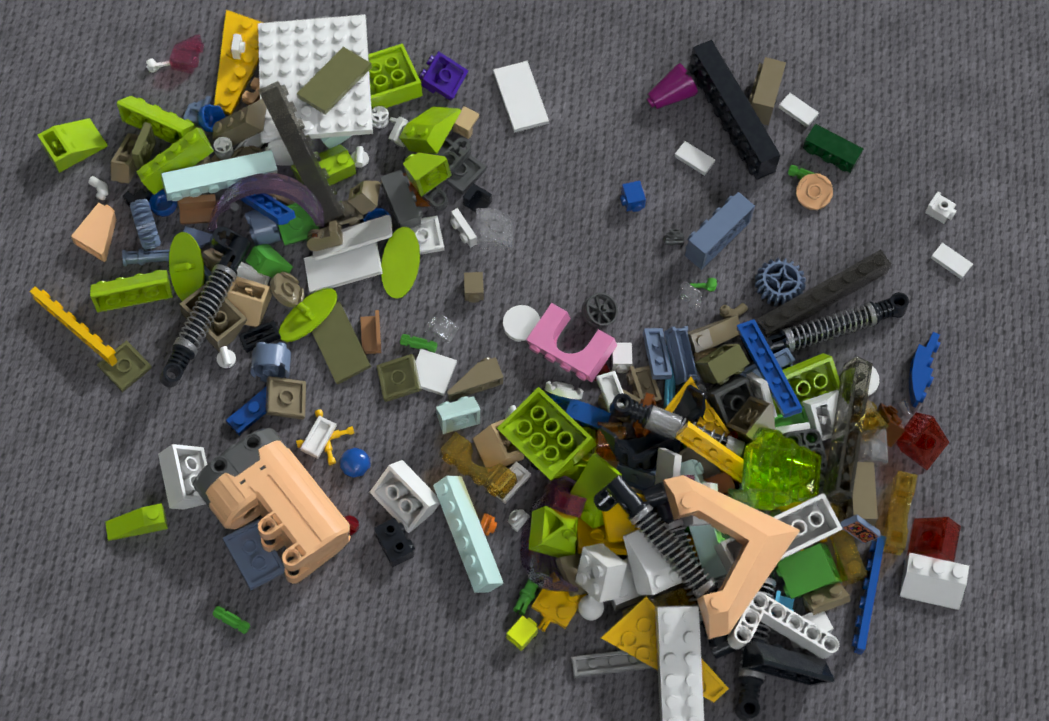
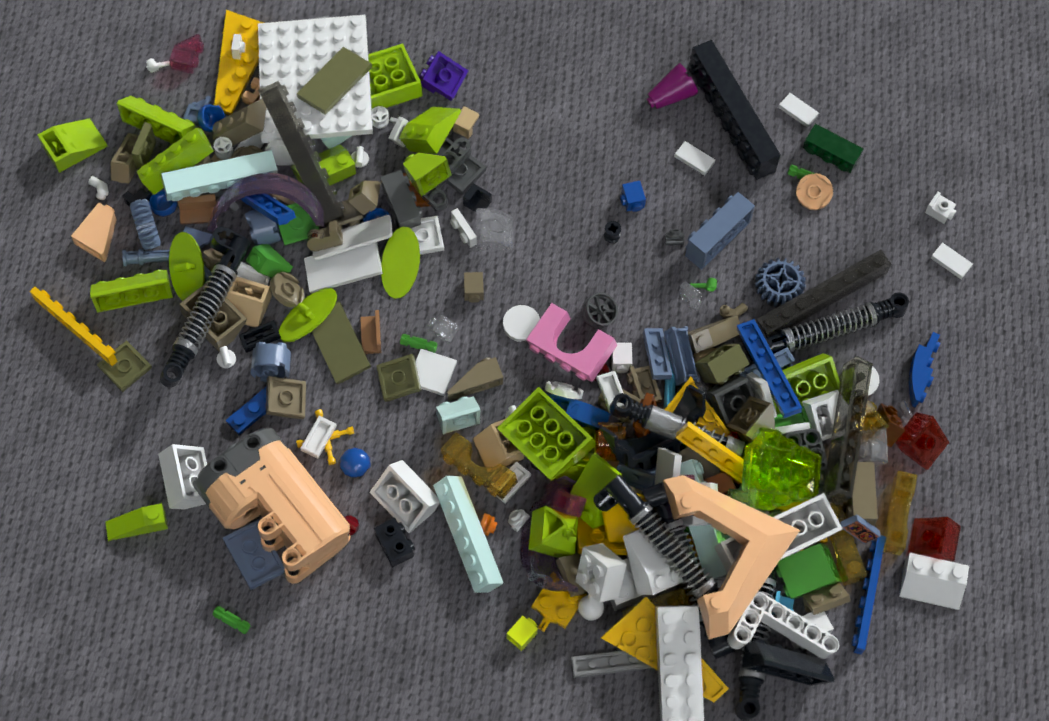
white tile [493,61,549,133] -> none
bright green pin [513,574,541,615] -> none
dark tan brick [749,57,786,126] -> none
none -> black bush [604,221,621,244]

